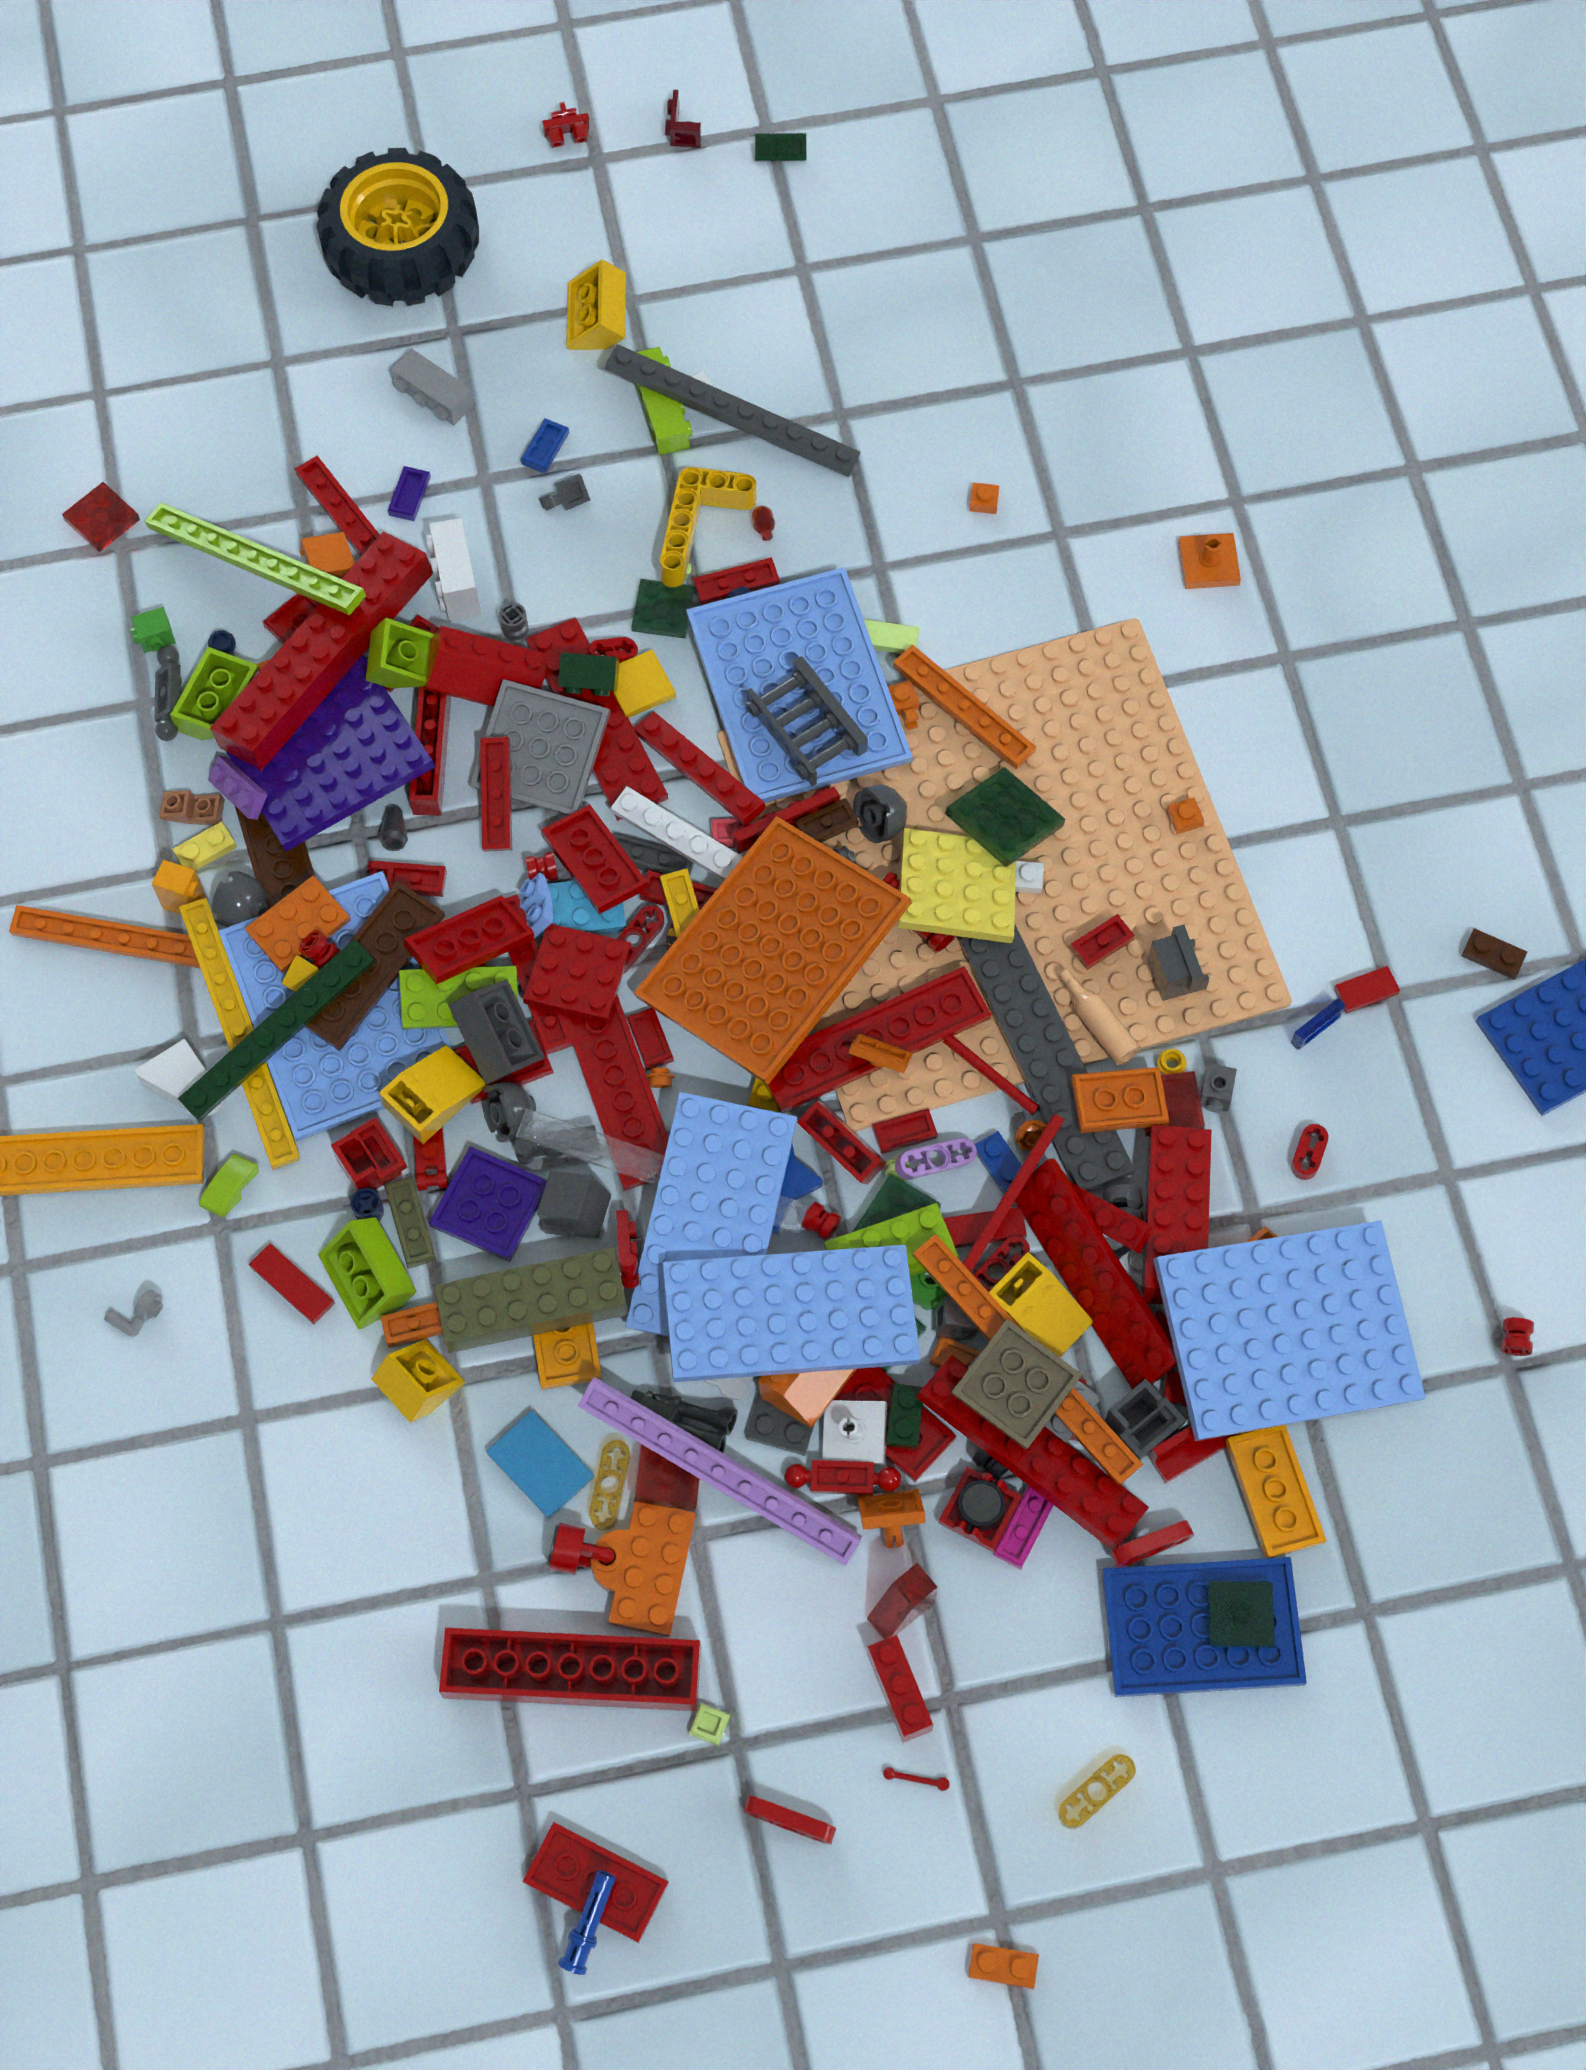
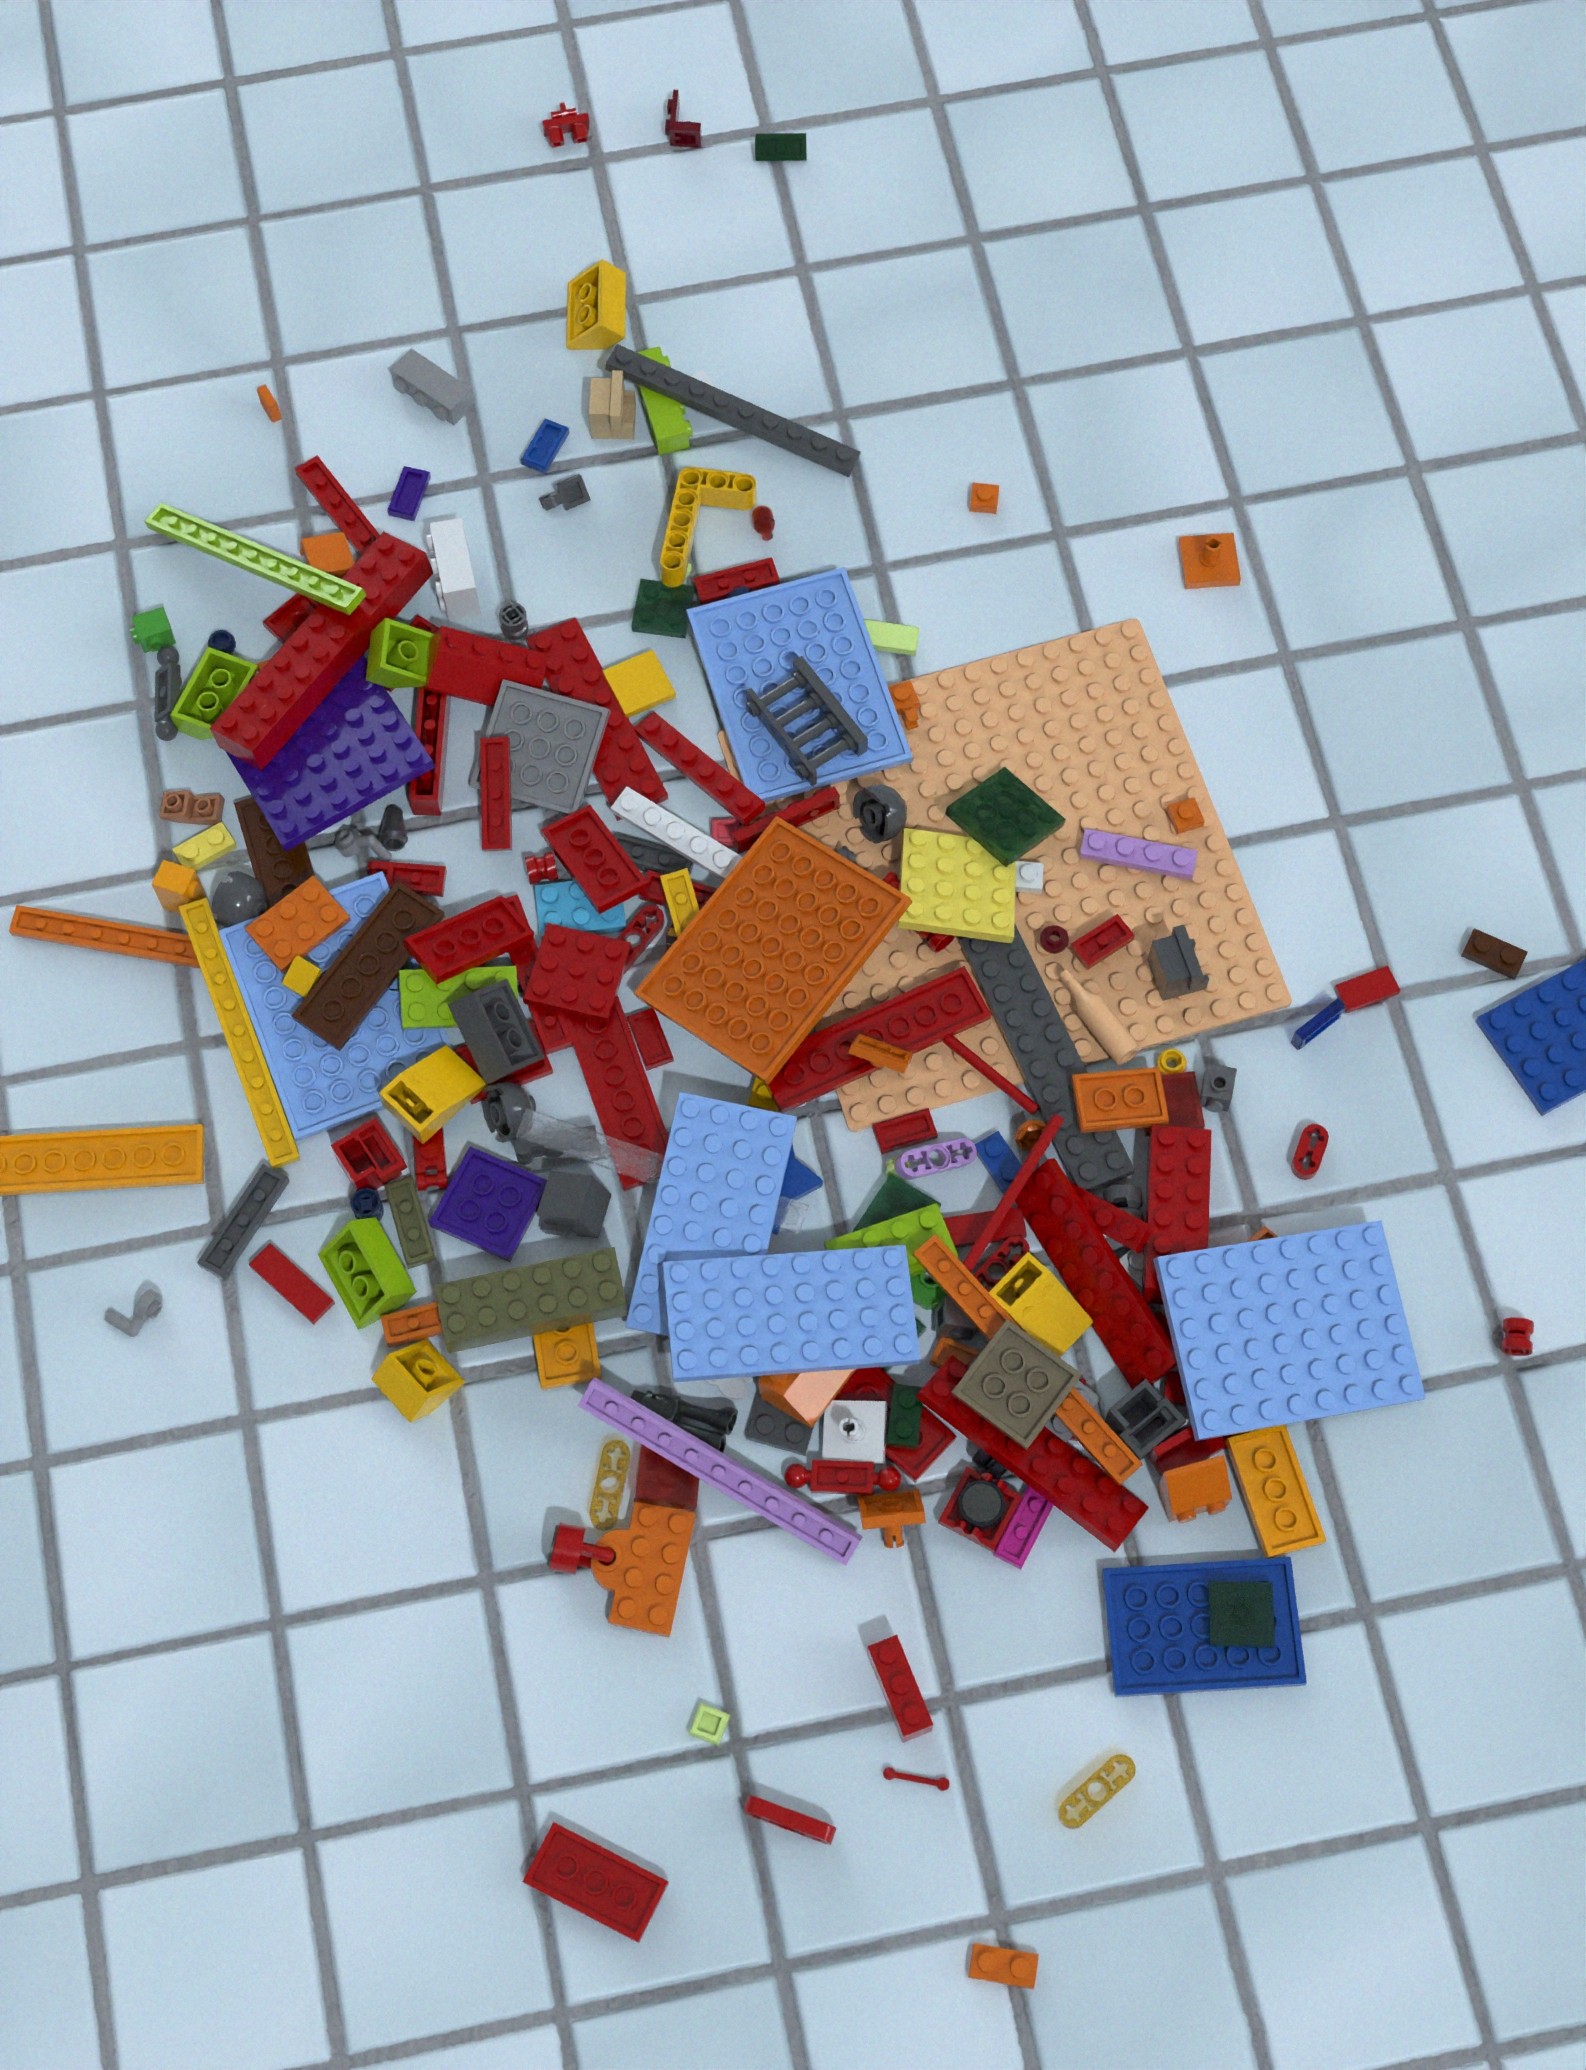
clear red plate [62,482,140,552] -> none
white slope [134,1039,226,1116] -> none
dark green plate [178,939,375,1122] -> none
lime slope [199,1154,259,1218] -> none
medium lavender plate [208,755,268,820] -> none
red wheel [299,930,340,969] -> none
black wheel [316,148,479,306] -> none
red brick [439,1627,701,1711] -> none
dark azure tile [486,1410,595,1519] -> none
light blue slope [519,872,553,938] -> none
dark green brick [558,652,620,696] -> none
blue pin [558,1870,617,1975] -> none
red beam [586,637,638,663] -> none
red plate [616,1209,640,1289] -> none
orange plate [646,1068,675,1088] -> none
reddish brown plate [795,798,859,843] -> none
red brick [797,1101,887,1185] -> none
red wheel [801,1201,842,1241] -> none
clear red slope [867,1563,938,1639] -> none
orange plate [893,644,1036,770] -> none
red beam [1110,1520,1195,1568] -> none
none -> dark grey plate [197,1164,290,1280]
none -> orange tile [257,384,282,423]
none -> light grey plate [335,828,392,862]
none -> tan plate [589,370,636,439]
none -> dark red plate [1040,925,1069,954]
none -> lavender plate [1079,828,1198,881]
none -> orange slope [1157,1455,1232,1524]

